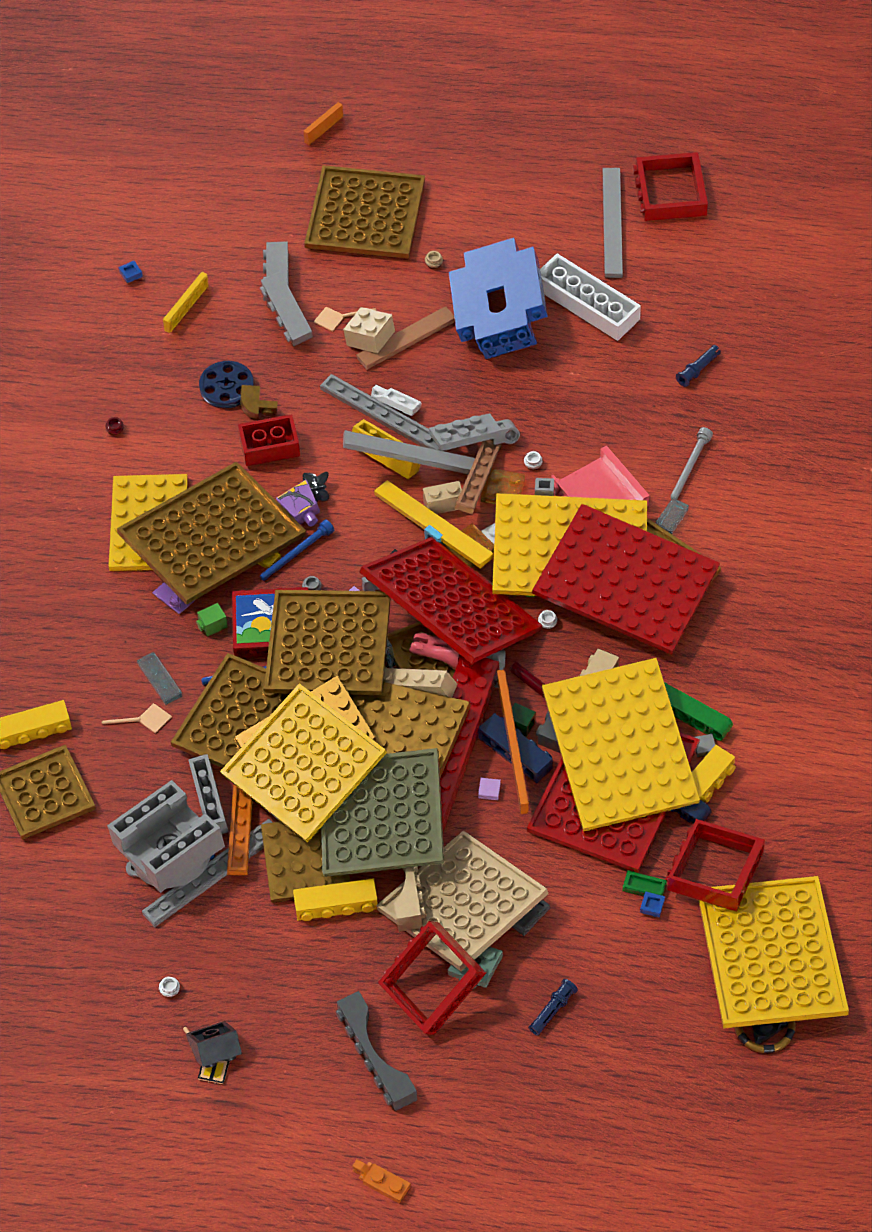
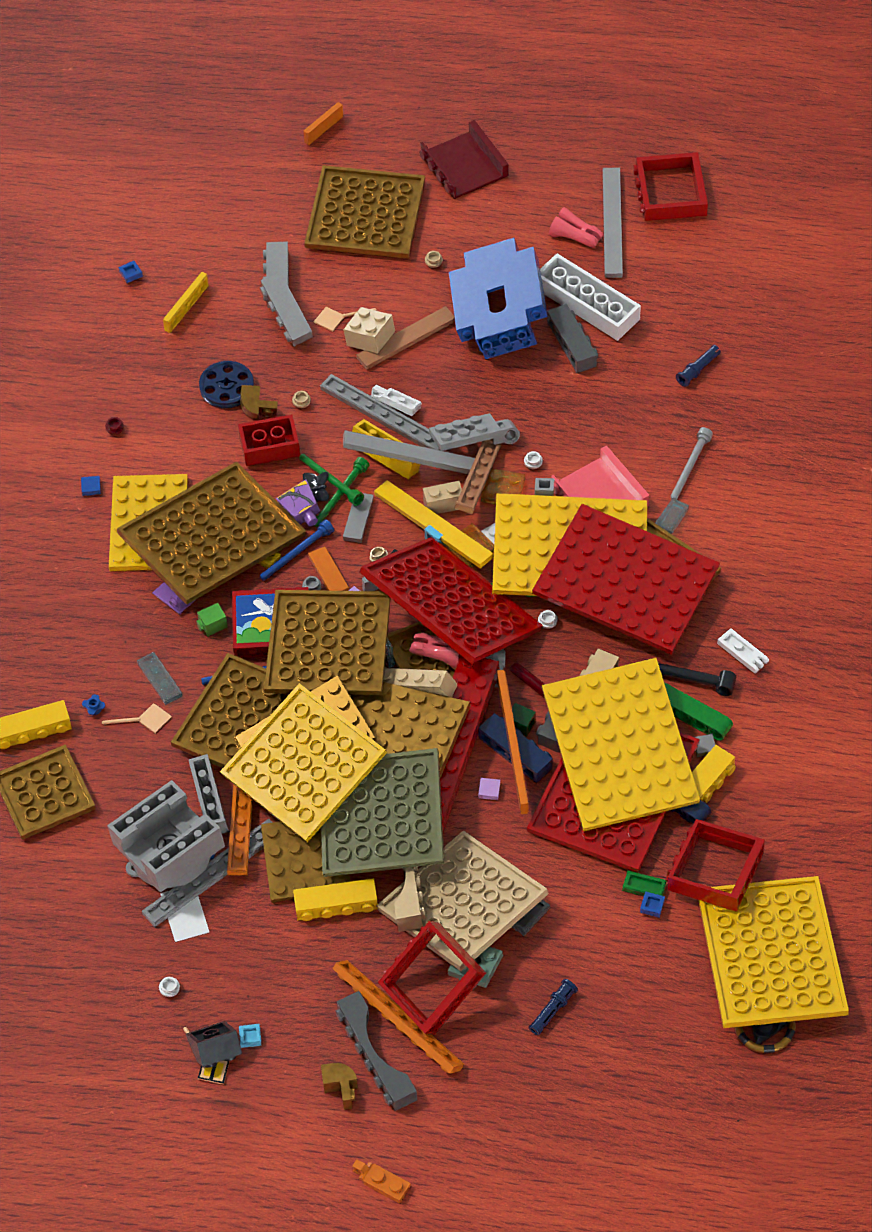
none -> blue tile [81,476,101,496]
none -> blue plate [82,694,105,715]
none -> white sticker [161,891,209,942]
none -> medium azure tile [239,1024,262,1048]
none -> tan plate [292,391,311,408]
none -> green piece [299,454,364,506]
none -> orange tile [308,546,349,591]
none -> green piece [314,457,370,527]
none -> pearl gold brick [321,1063,358,1110]
none -> orange plate [333,960,464,1074]
none -> light grey tile [343,493,374,543]
none -> tan plate [370,547,388,562]
none -> dark red panel [419,120,509,199]
none -> dark grey brick [547,304,598,373]
none -> coral piece [549,207,604,248]
none -> black piece [658,663,737,696]
none -> white hinge [717,628,769,673]

